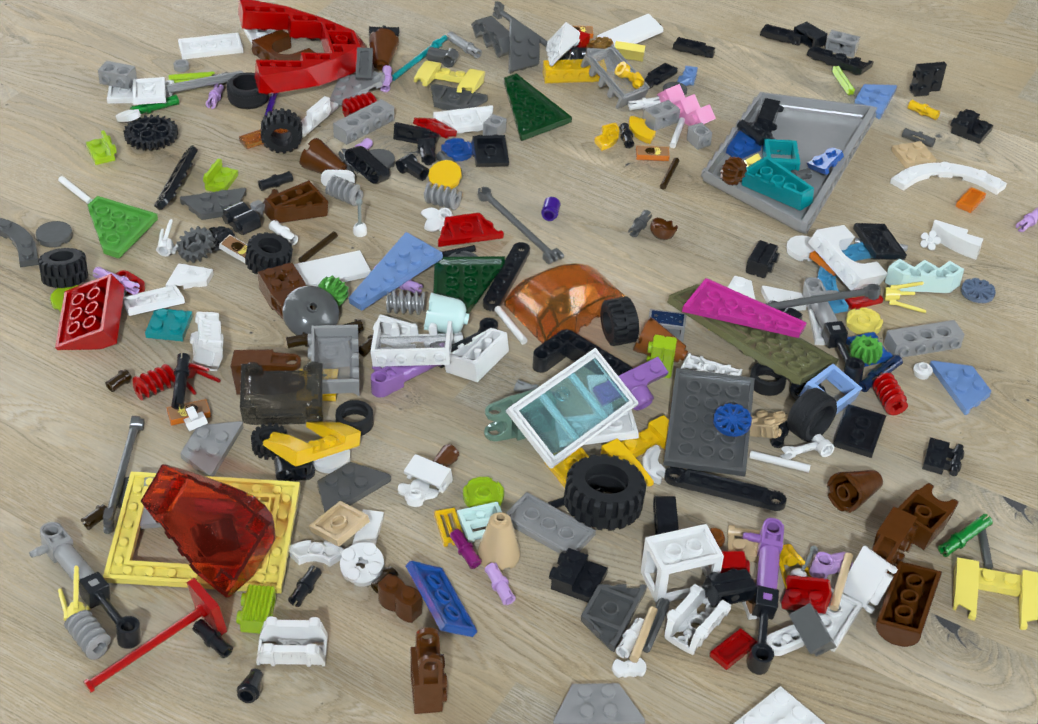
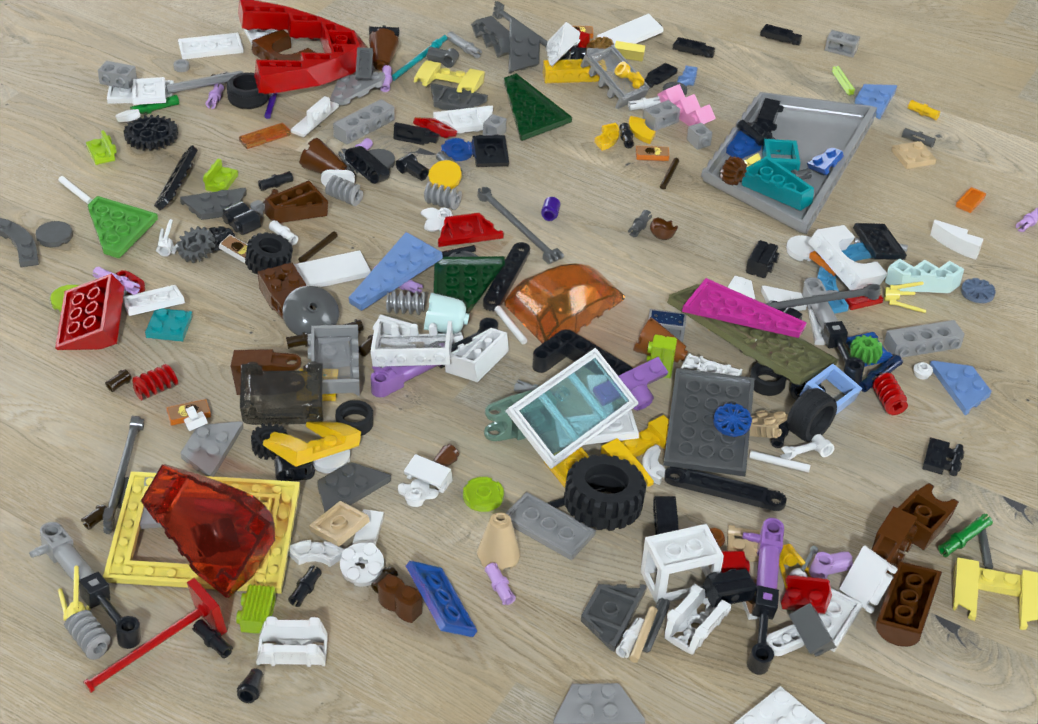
black tyre [38,248,88,288] -> none
white wing [166,263,214,289] -> none
lime axle [168,72,215,83] -> none
black pin [171,353,190,410] -> none
red plant [176,362,221,395] -> none
white piece [190,312,224,371] -> none
black tyre [261,108,302,154] -> none
bright green gear [318,275,349,306] -> none
red piece [342,92,377,117] -> none
hinge [353,198,367,237] -> none
reddish brown brick [410,627,447,714] -> none
black piece [417,137,436,165] -> none
yellow tile [434,508,463,547] -> none
magenta axle [450,529,482,569] -> none
light aqua plate [457,502,502,543] -> none
black plate [549,548,608,603] -> none
black tyre [600,296,639,346] -> none
white piece [612,658,647,678] -> none
white bar [669,117,685,148] -> none
red tile [710,628,757,670] -> none
black brick [793,21,828,48] -> none
black wing [807,46,874,75] -> none
reddish brown cone [827,470,883,513] -> none
tan bar [829,552,853,611] -> none
black tile [833,404,886,458] -> none
light yellow tile [845,308,883,335] -> none
white plate [890,162,1007,195] -> none
black plate [909,62,947,97] -> none
white plant [920,231,941,250] -> none
black plate [950,109,994,144] -> none

